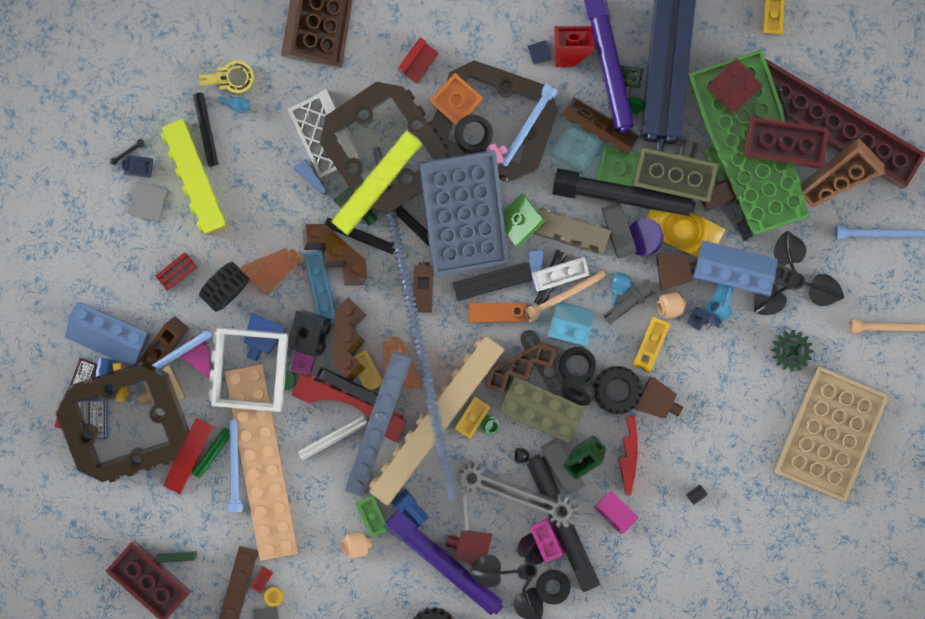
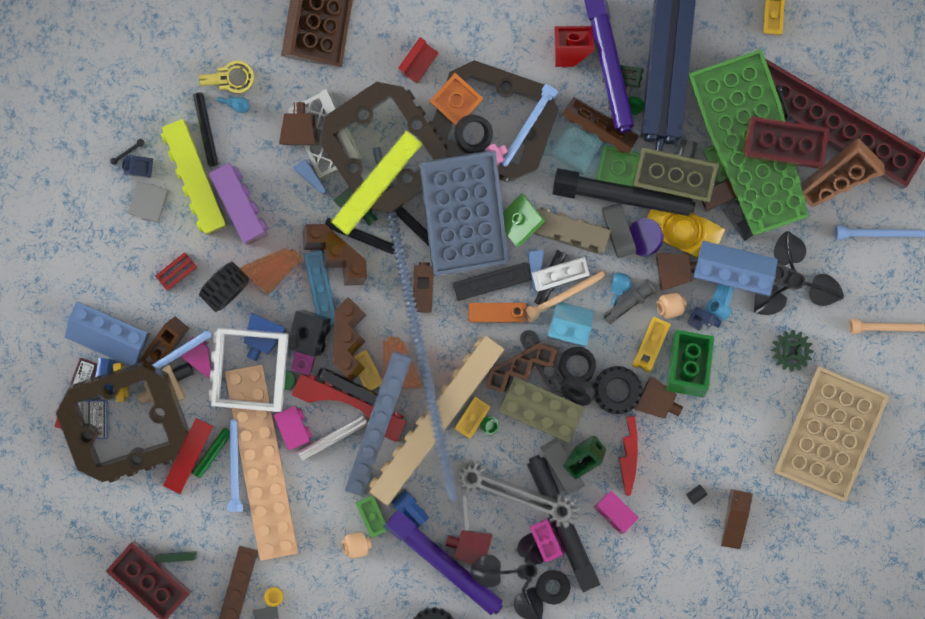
red piece [251,567,273,593] -> none
black hinge [515,448,529,463] -> none
dark blue tile [528,40,551,65] -> none
dark red brick [706,58,763,115] -> none
none -> black hinge [173,363,194,381]
none -> medium lavender brick [209,163,268,245]
none -> dark pink brick [274,406,312,451]
none -> reddish brown torso [279,102,319,145]
none -> green brick [666,330,714,398]
none -> reddish brown slope [721,489,753,549]

